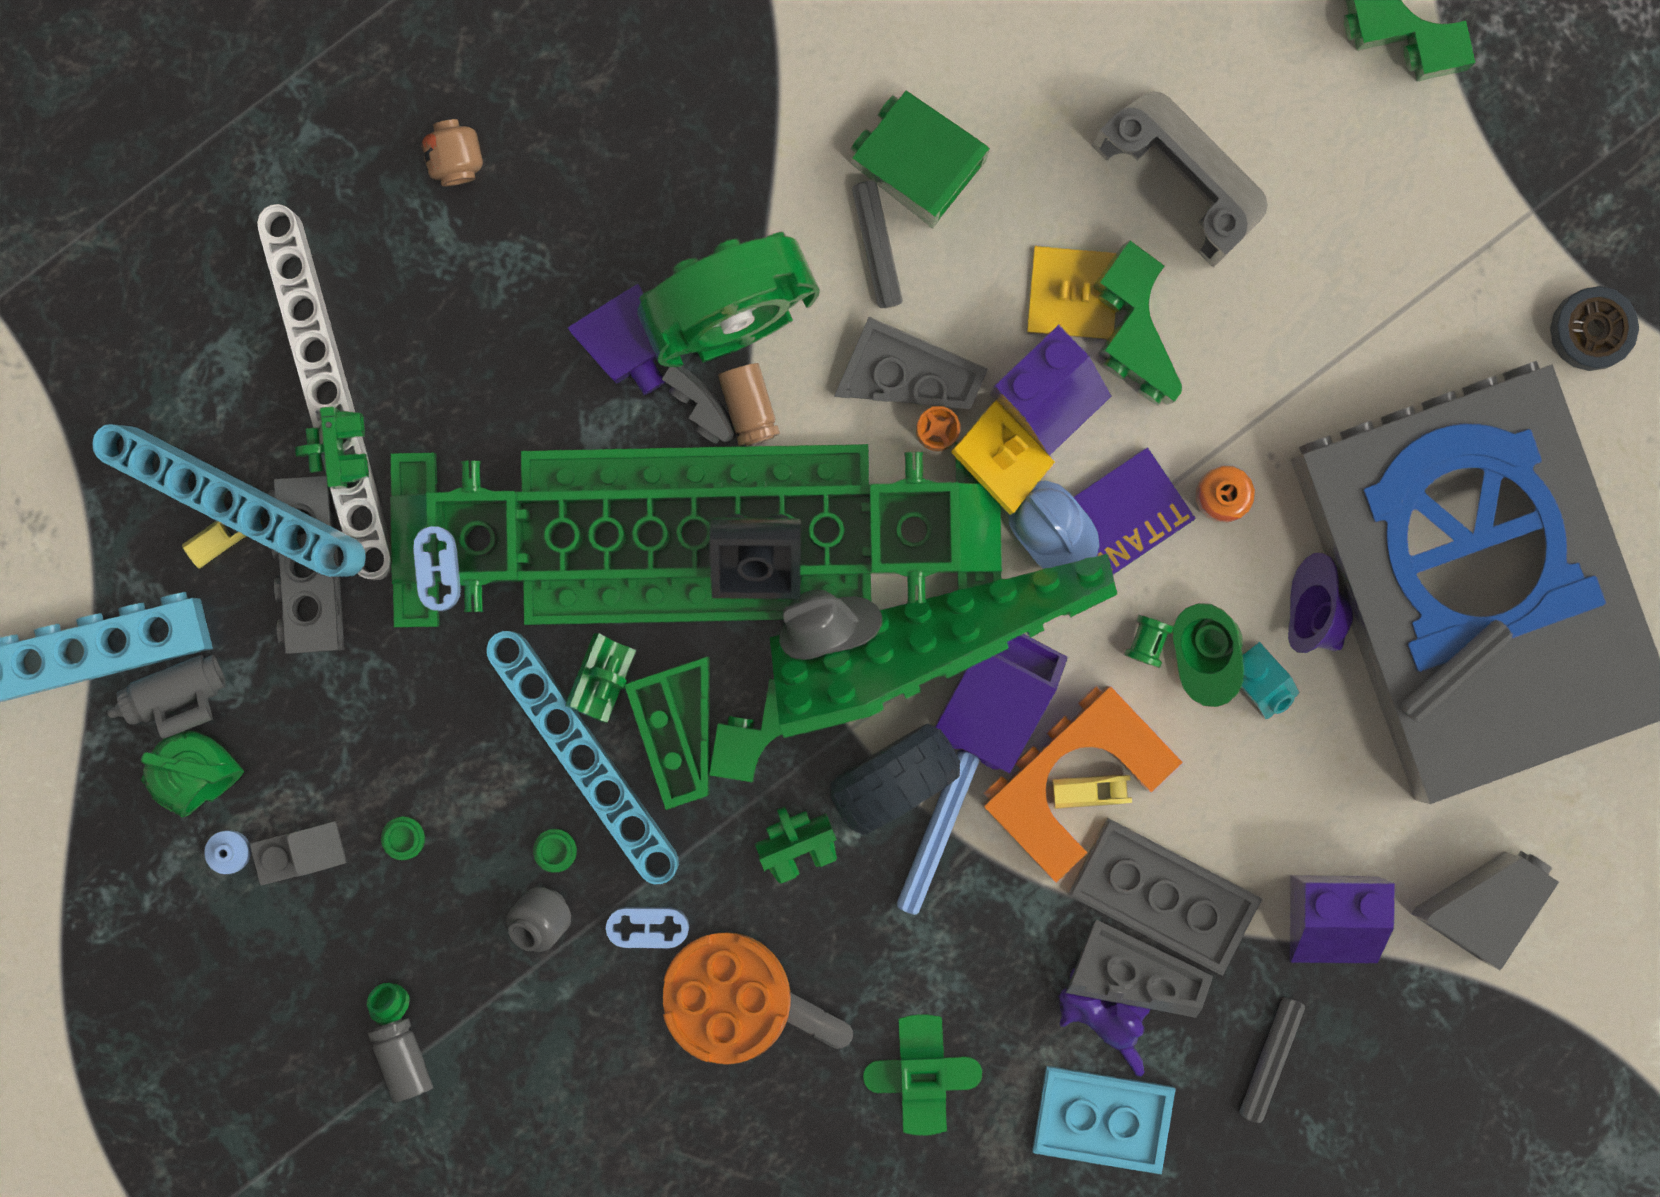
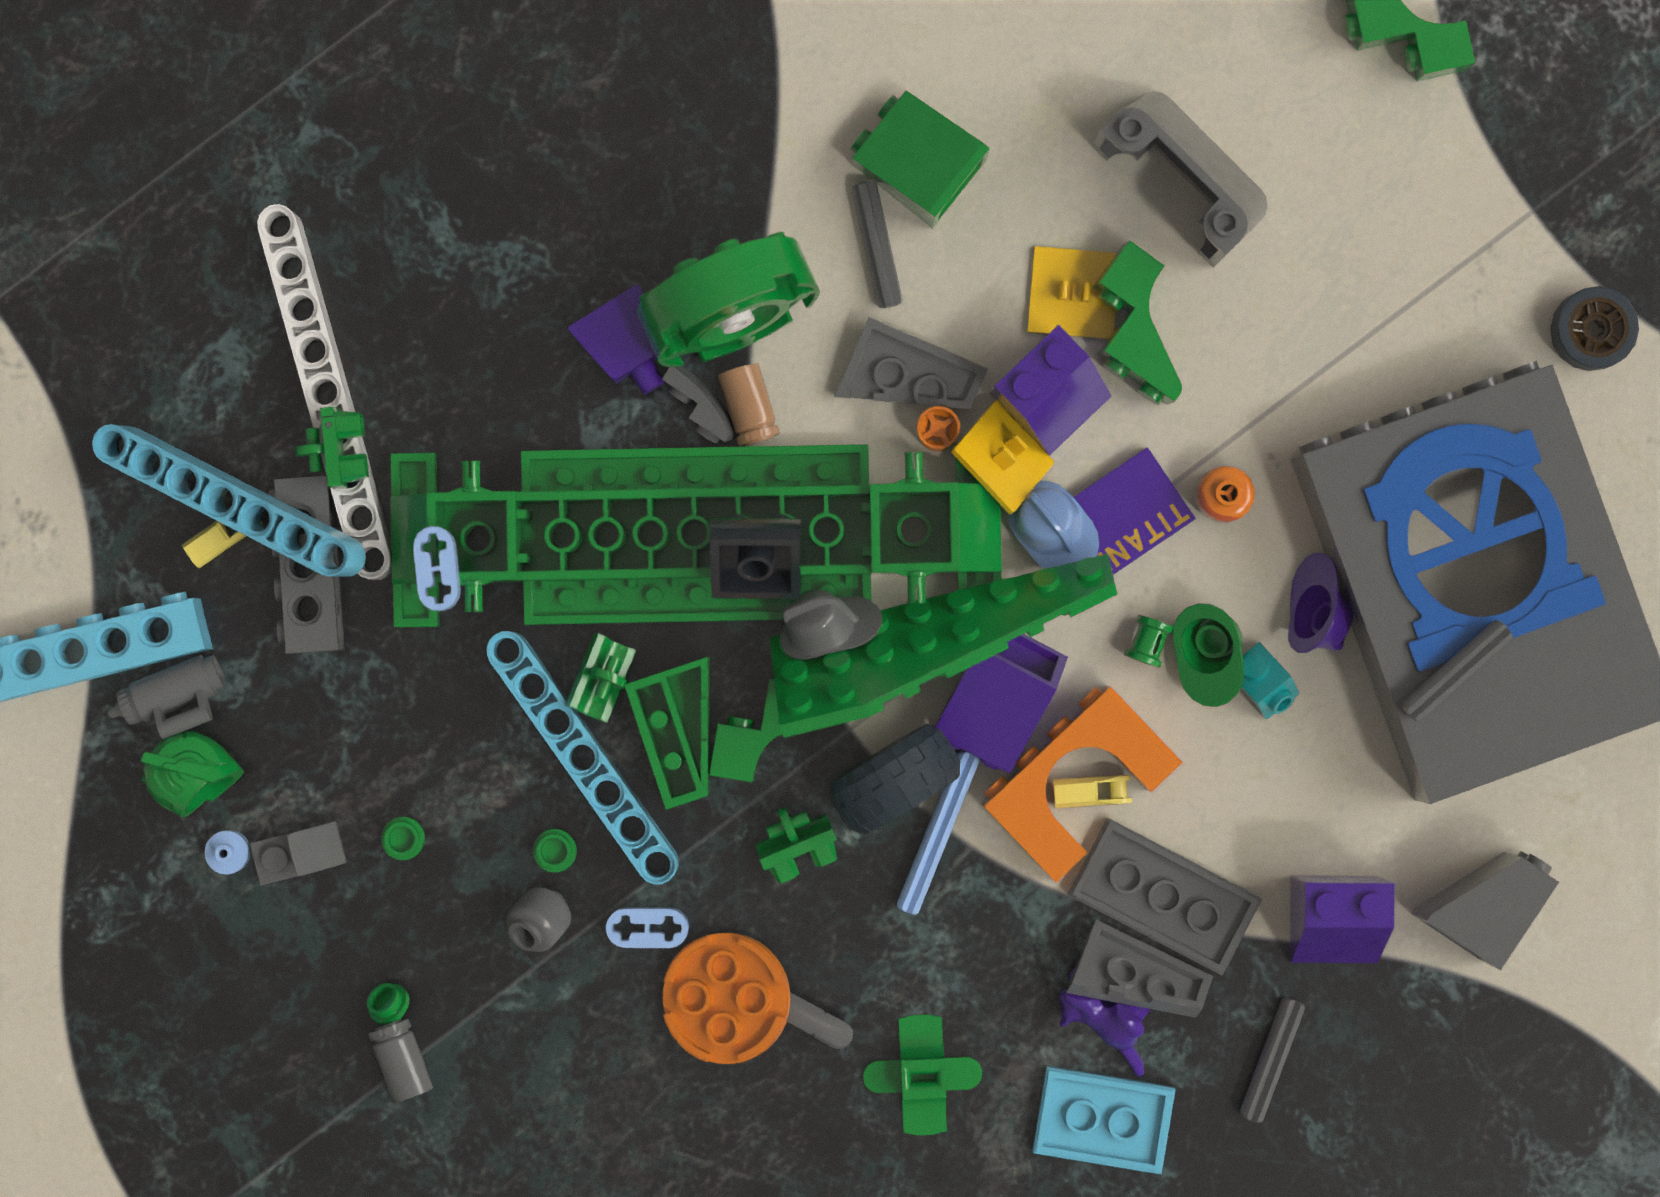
medium nougat head [422,119,483,186] -> none

